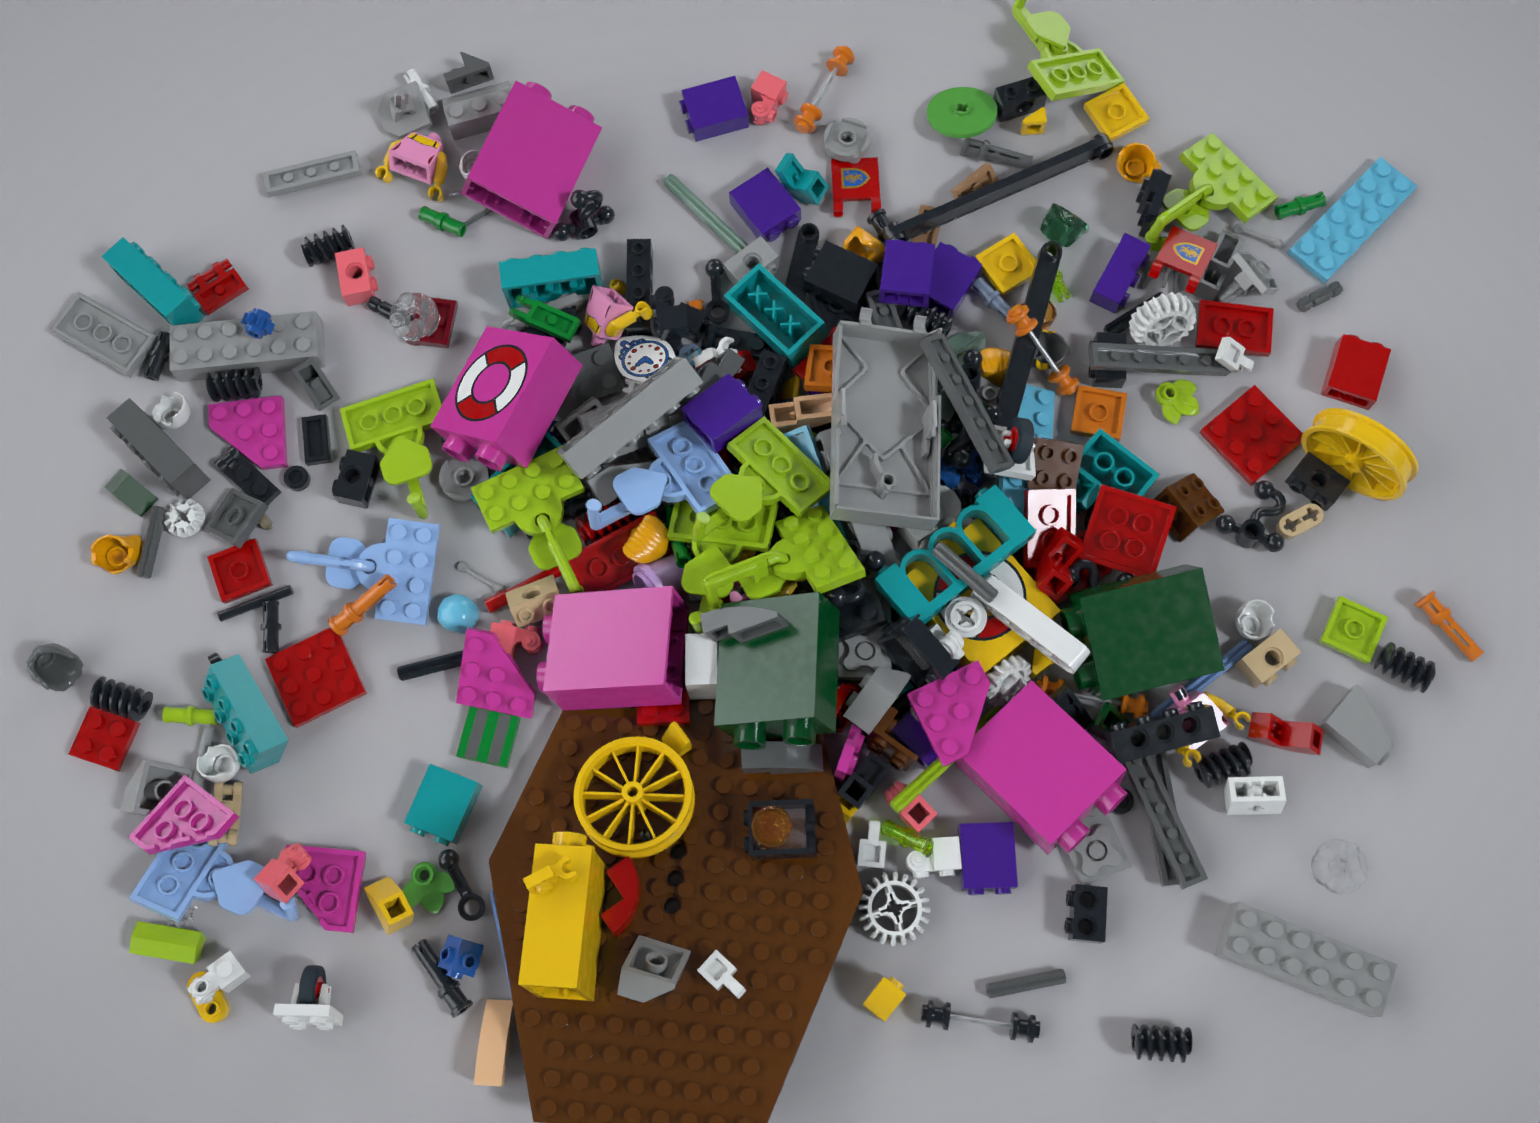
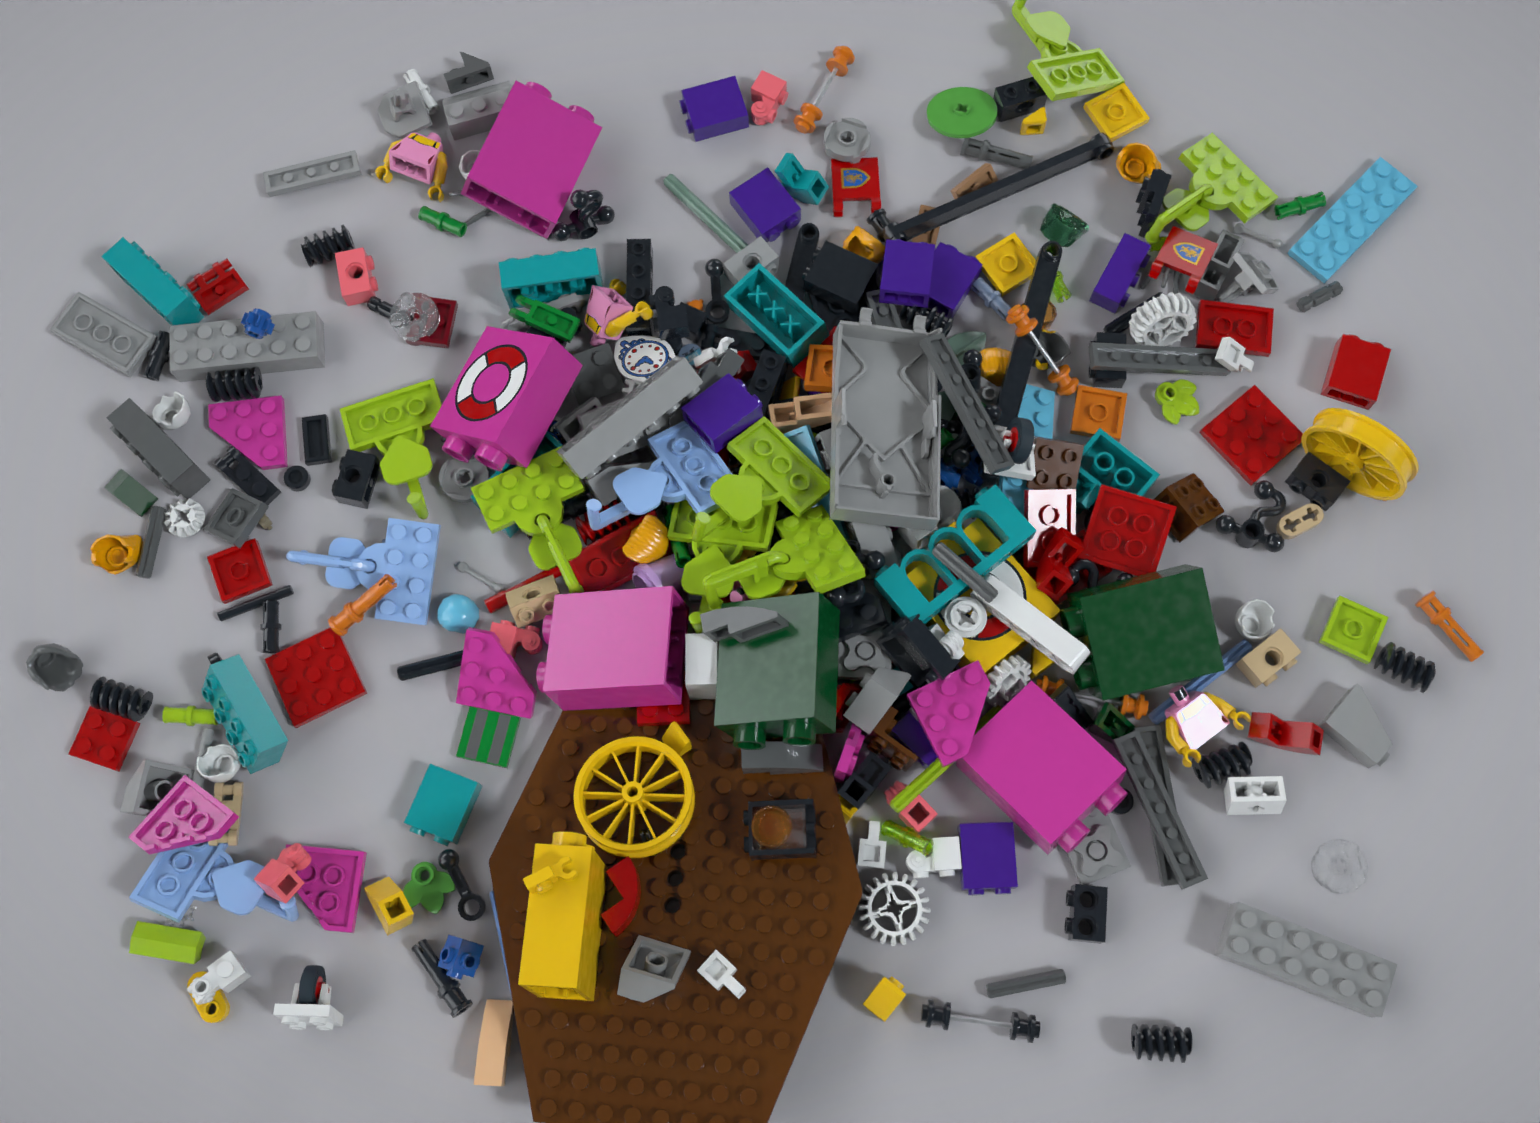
dark grey slope [291,357,340,412] -> none
black brick [1103,701,1221,763] -> none

